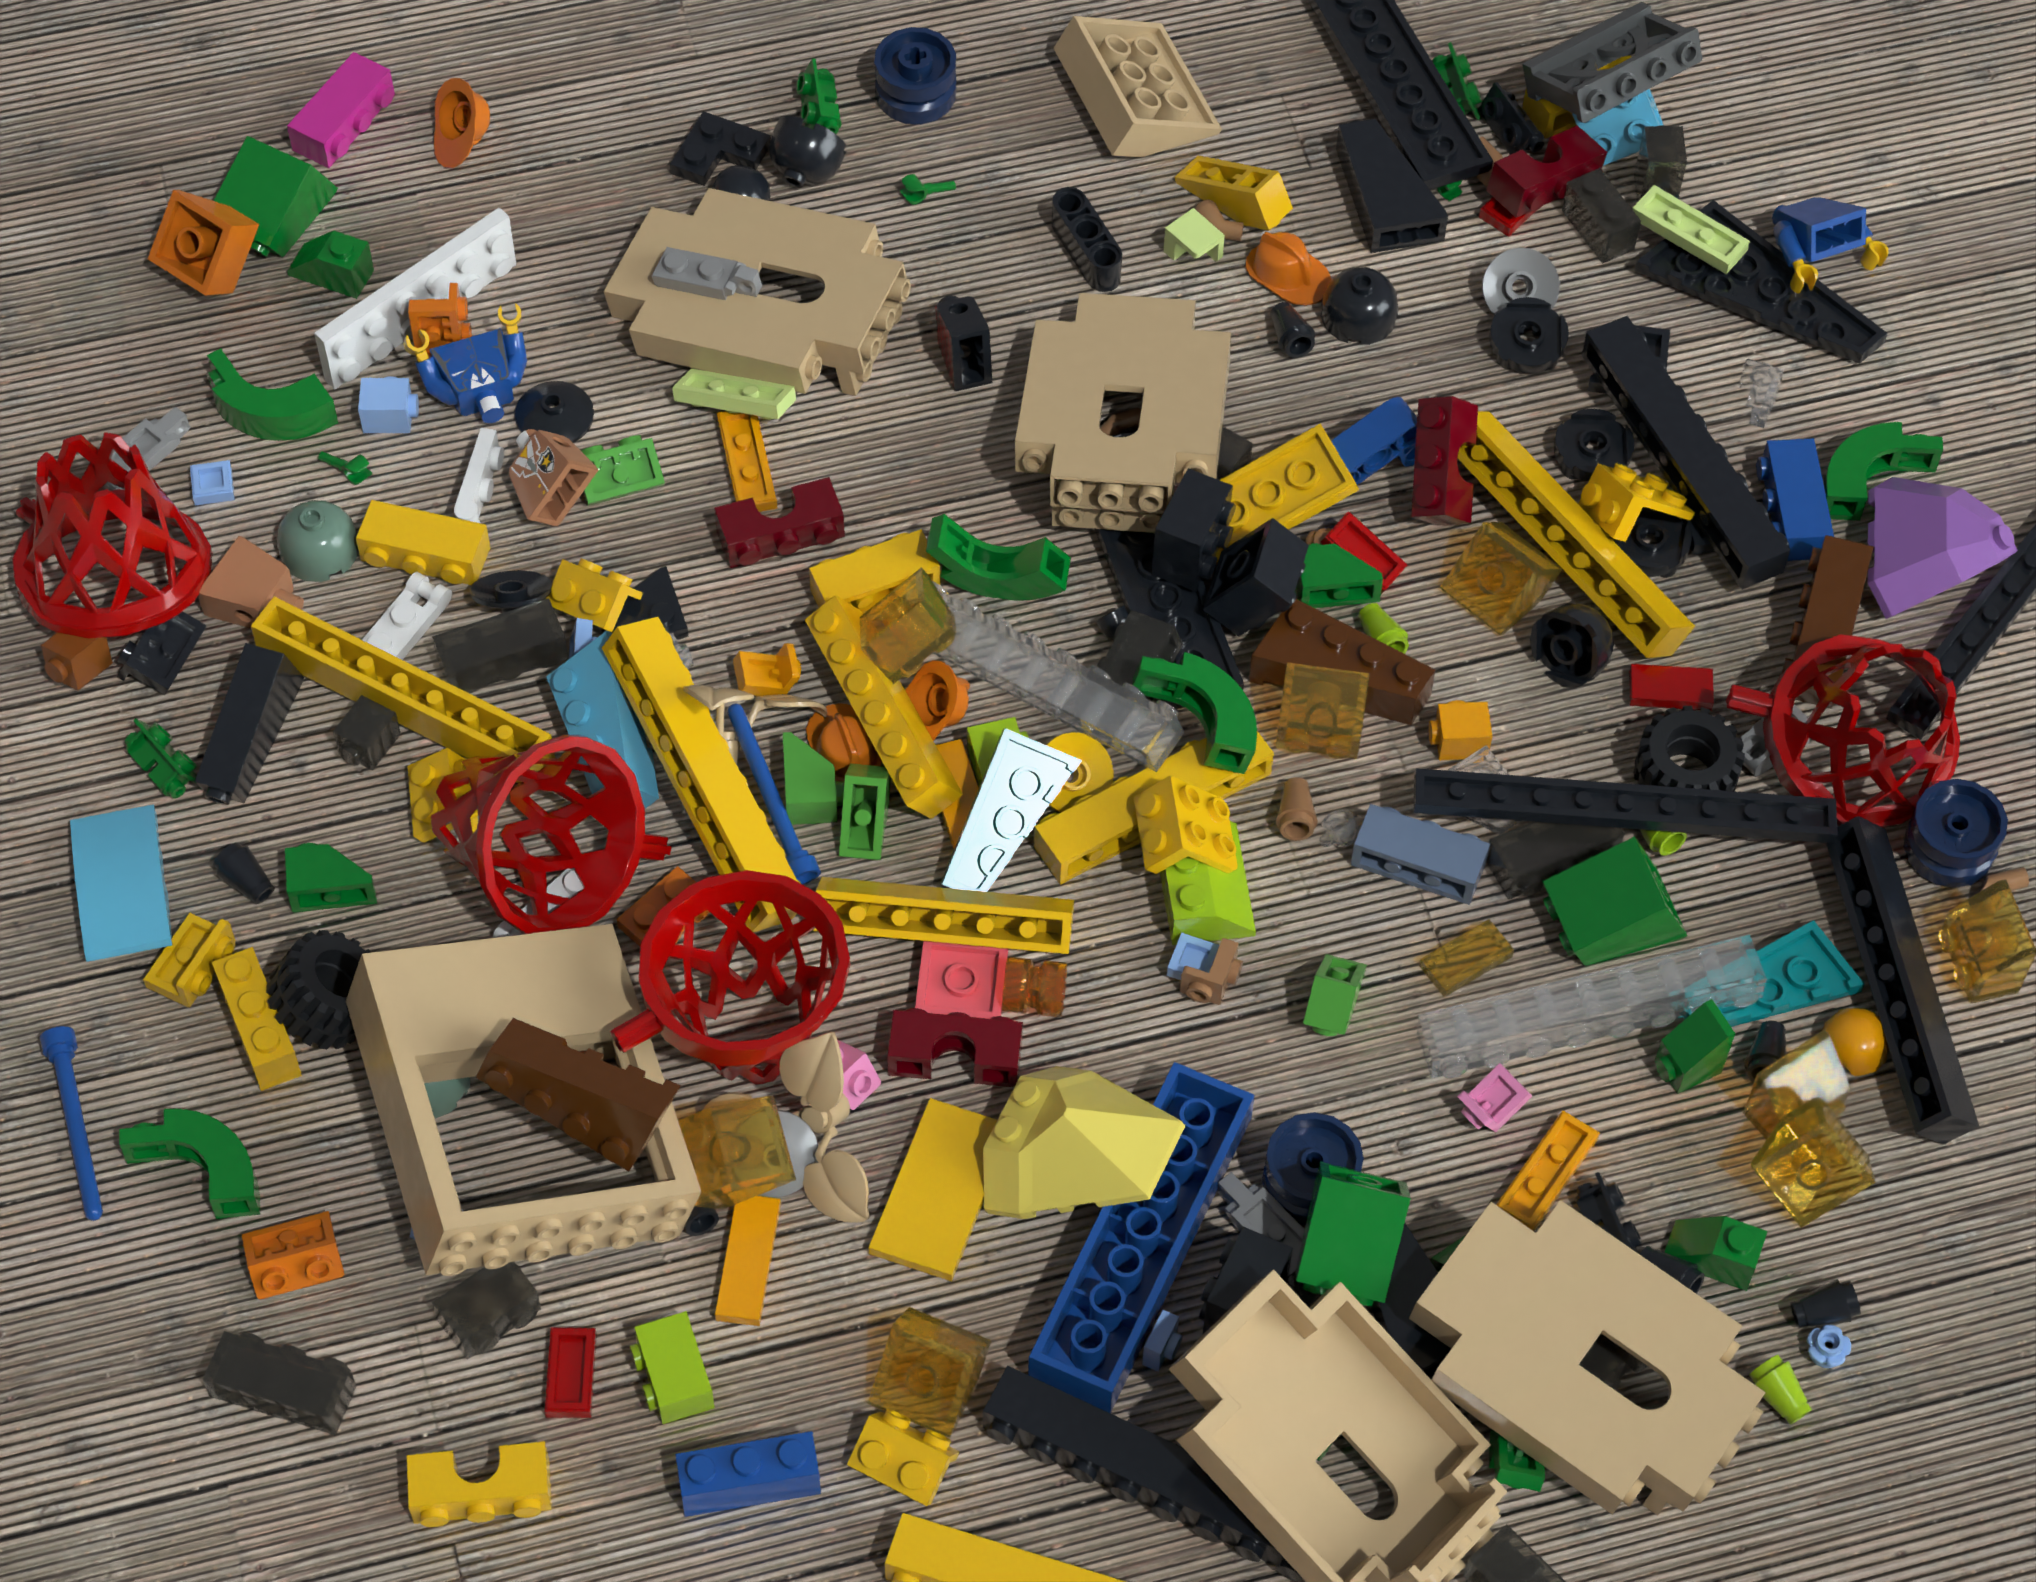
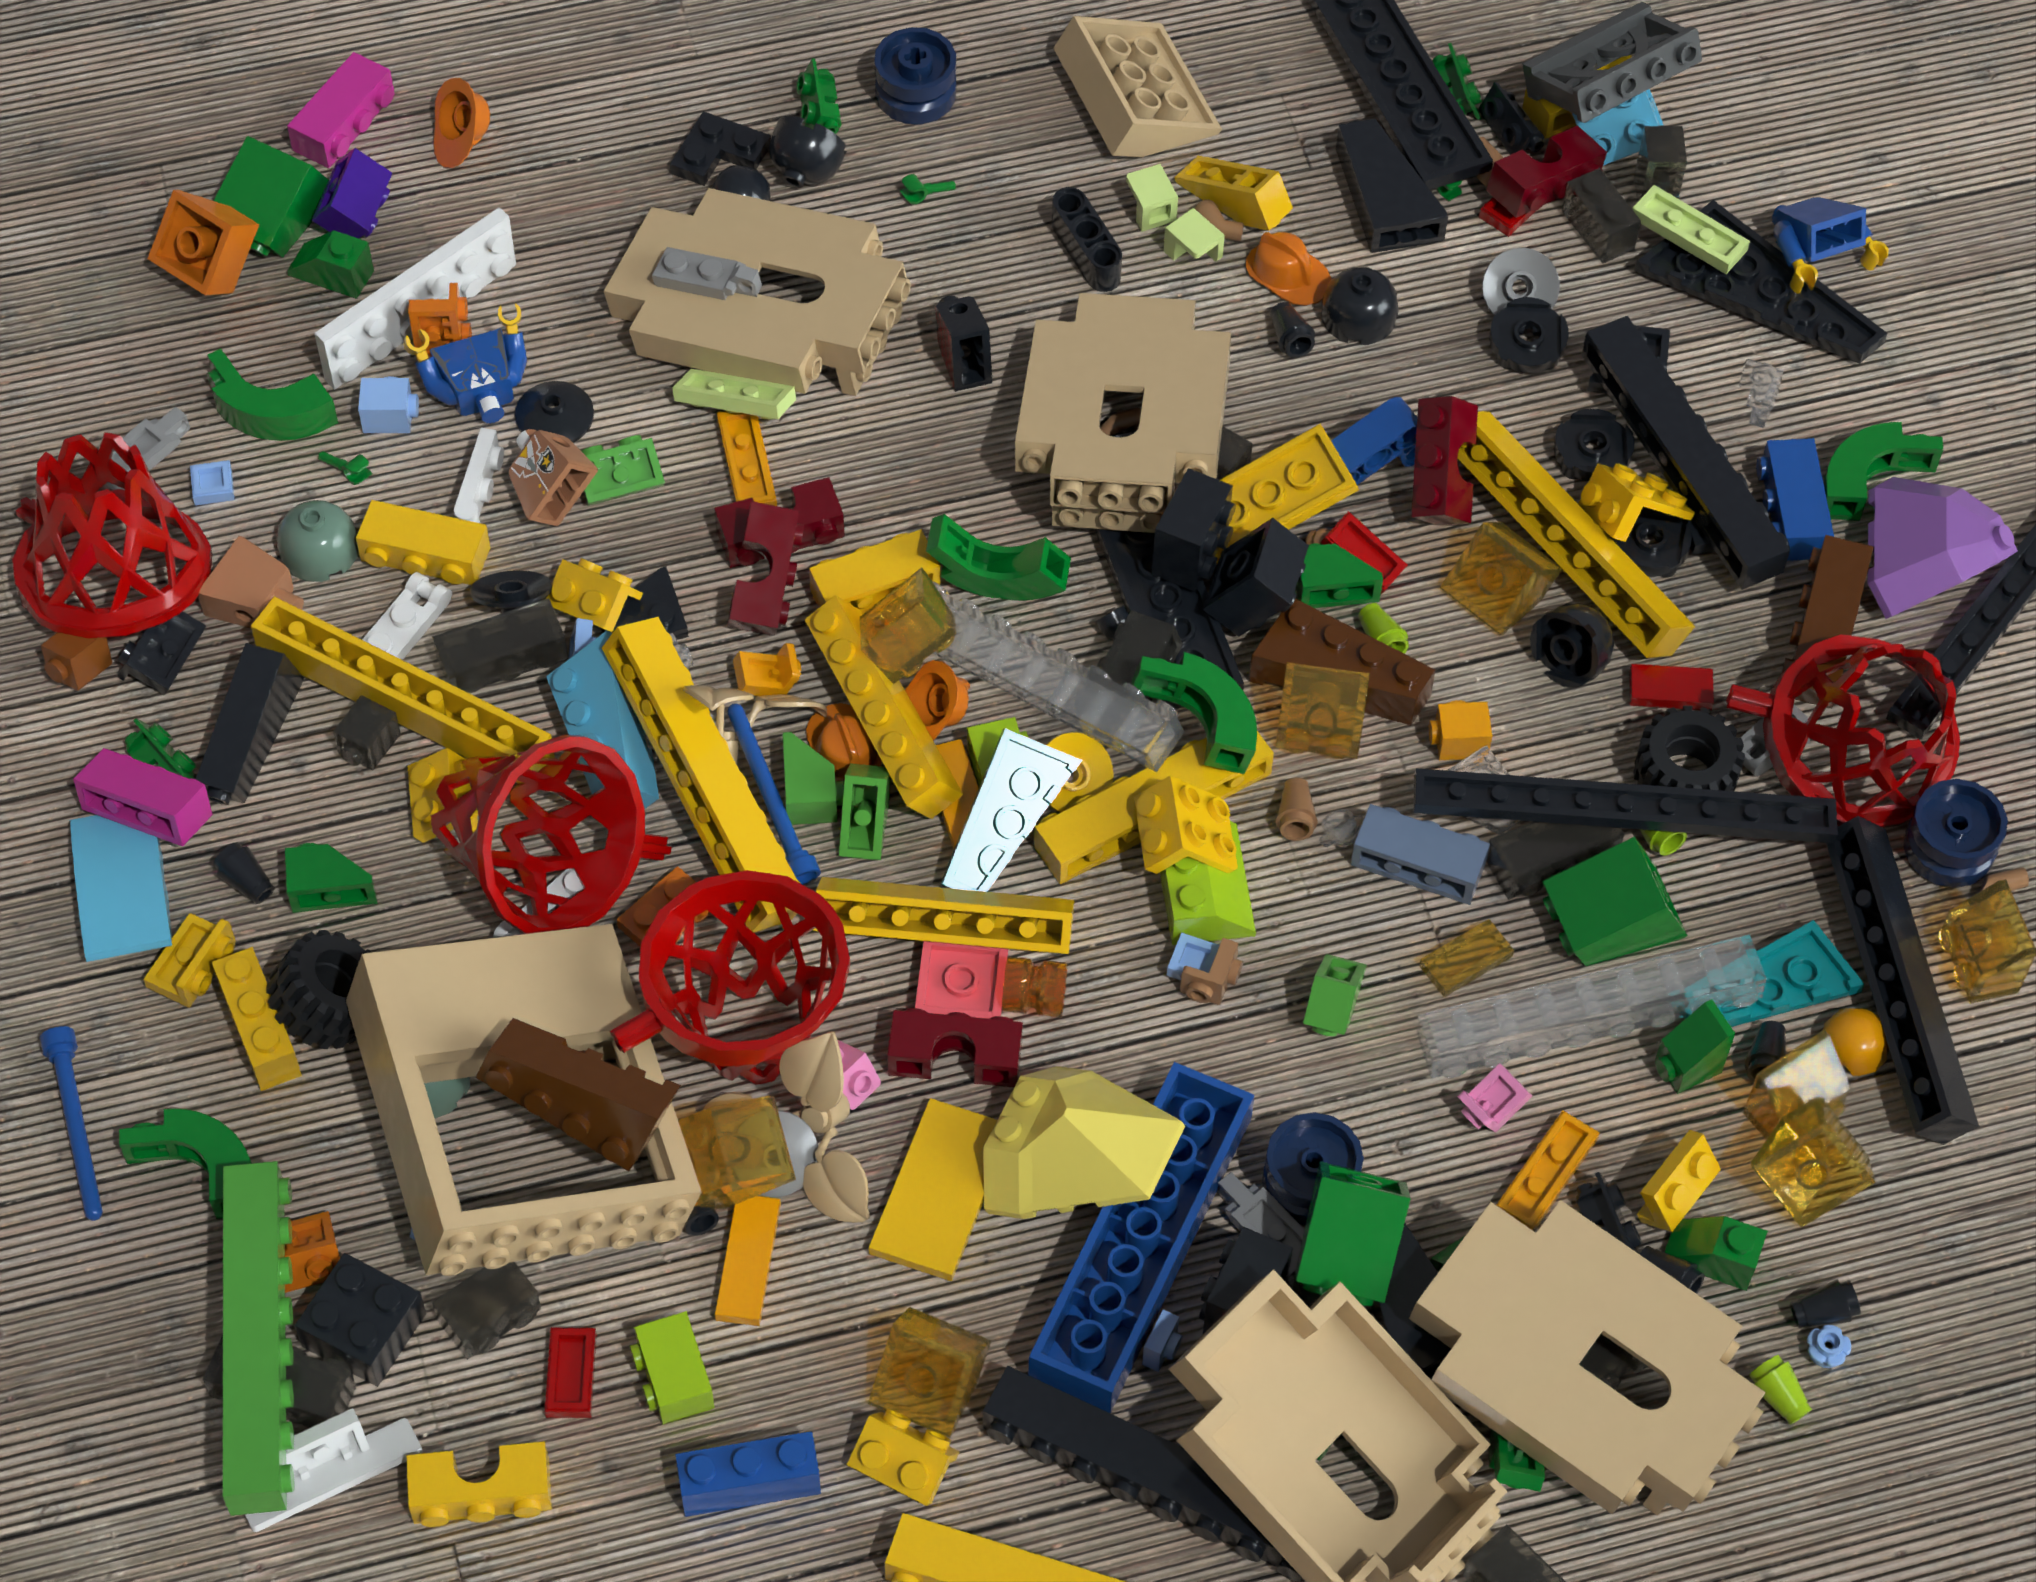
none -> dark pink brick [73,748,213,847]
none -> bright green brick [223,1161,295,1516]
none -> white bracket [245,1408,423,1532]
none -> black brick [294,1253,426,1387]
none -> dark purple brick [312,148,392,239]
none -> dark red arch [727,501,804,636]
none -> yellowish green panel [1126,164,1178,232]
none -> yellow bracket [1637,1130,1721,1232]

